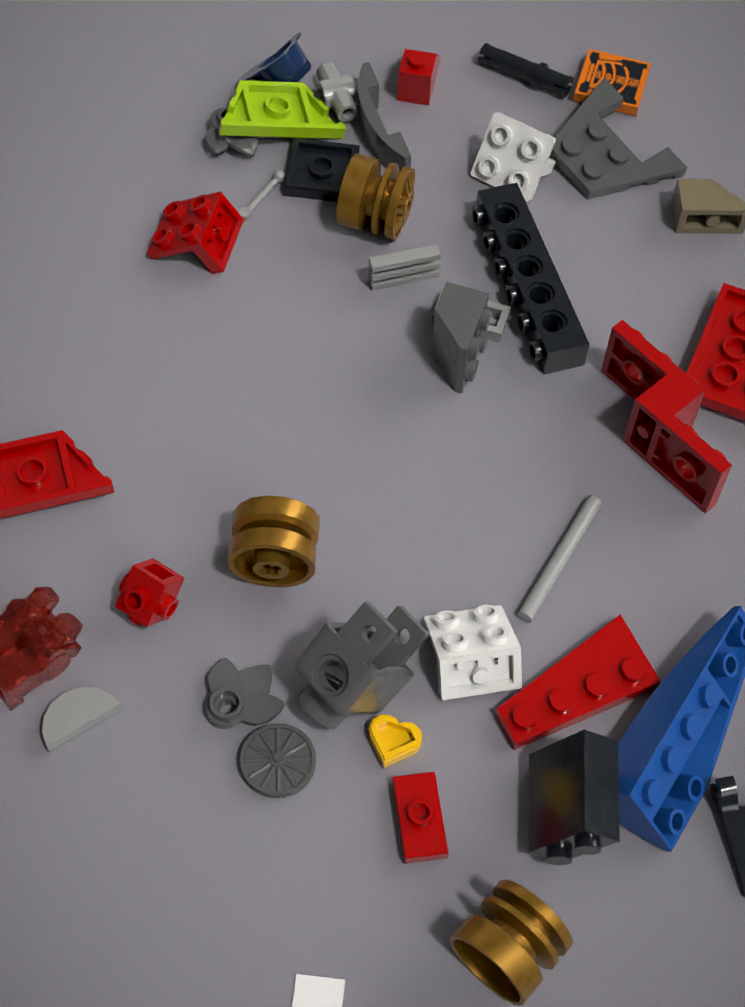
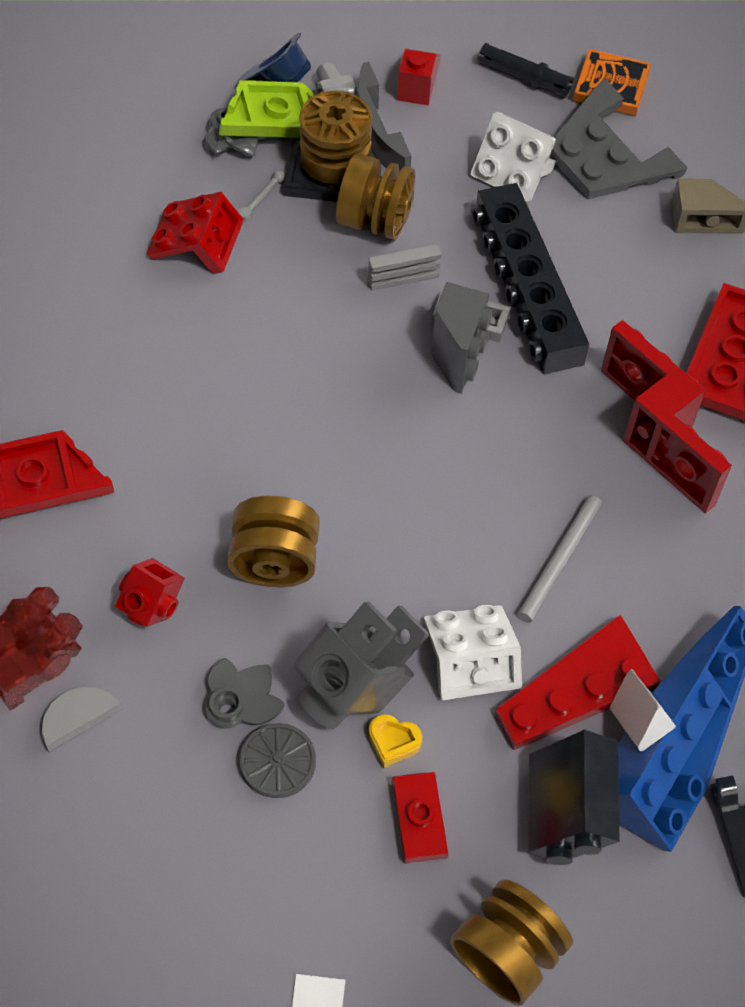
none -> pearl gold wheel [299,90,372,185]
none -> white slope [610,669,676,752]

